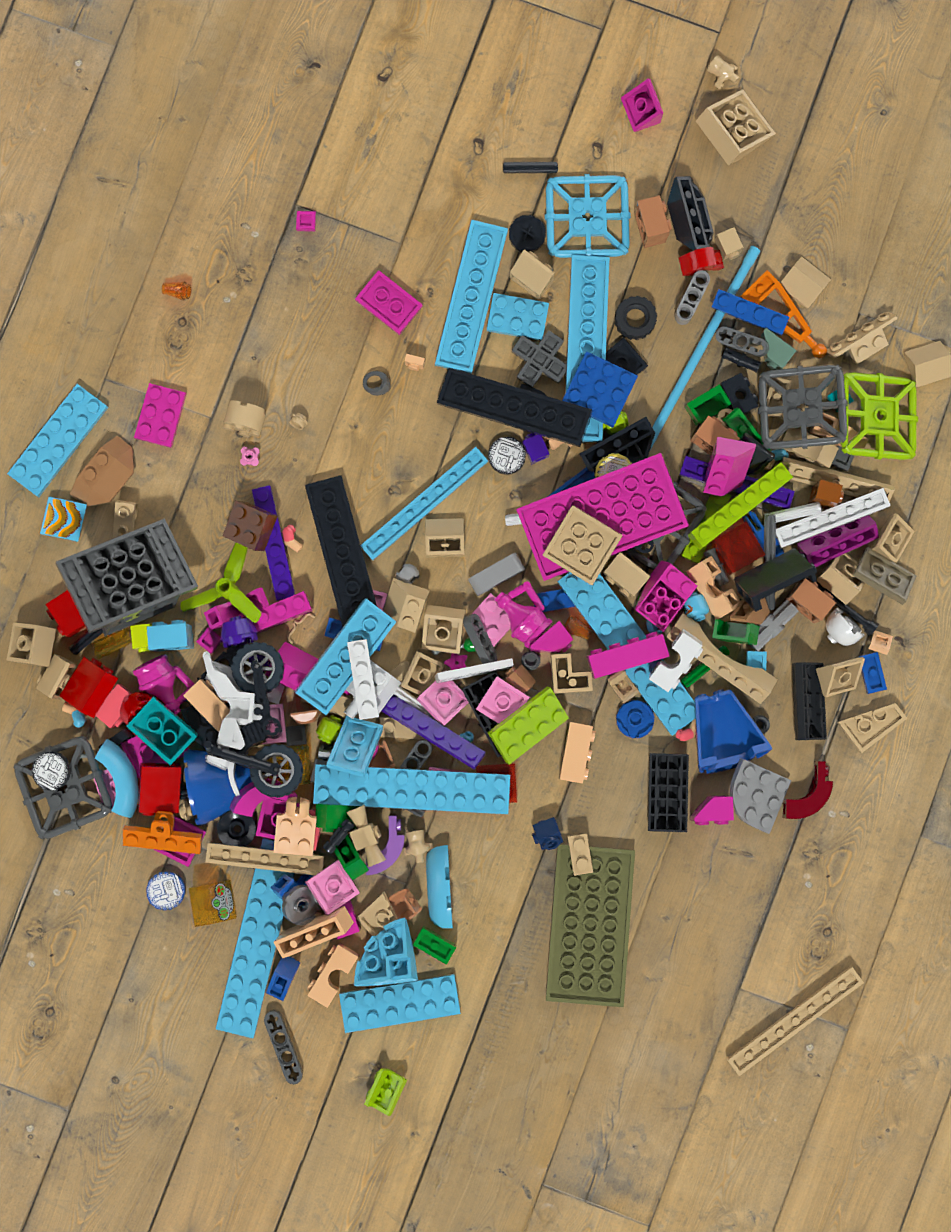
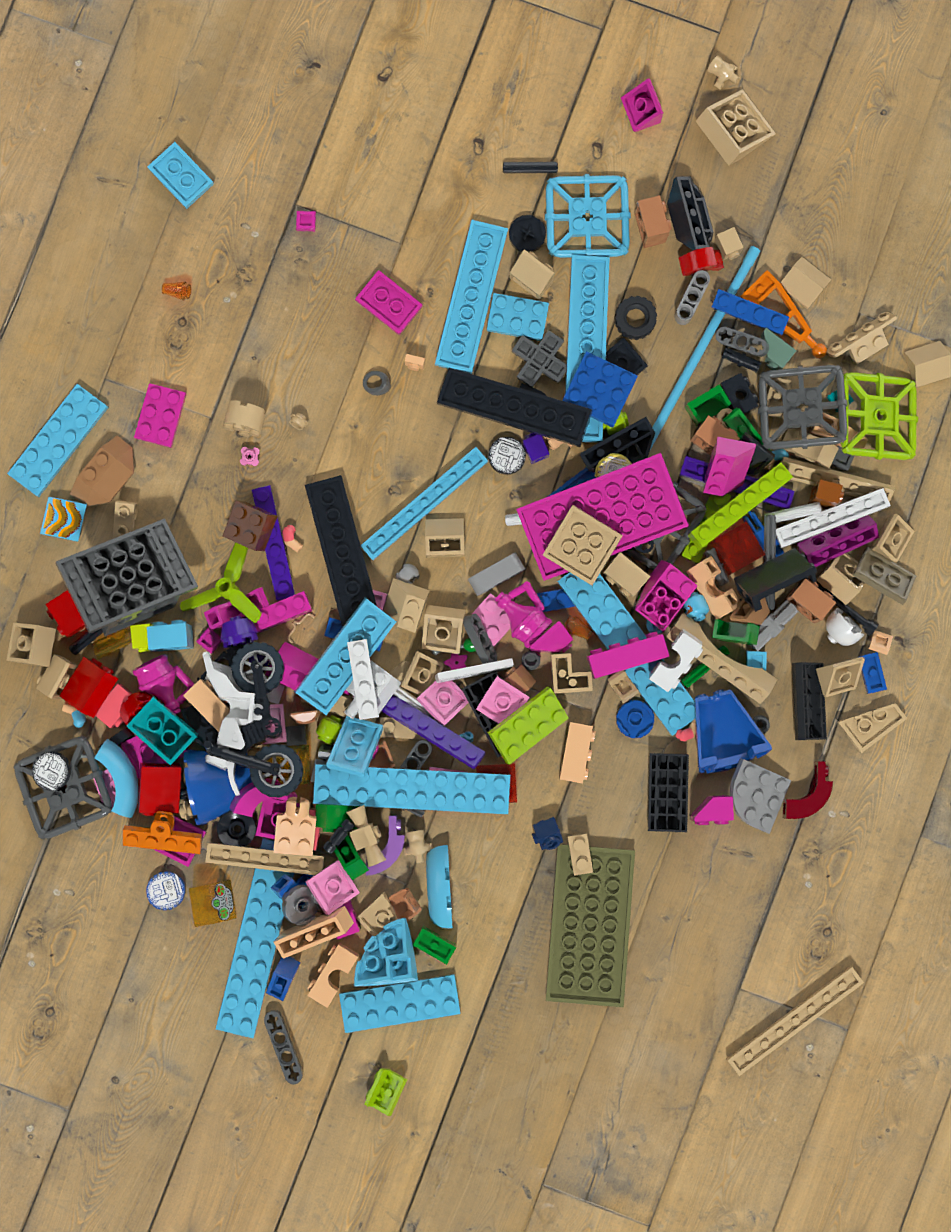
none -> medium azure plate [147,142,214,209]

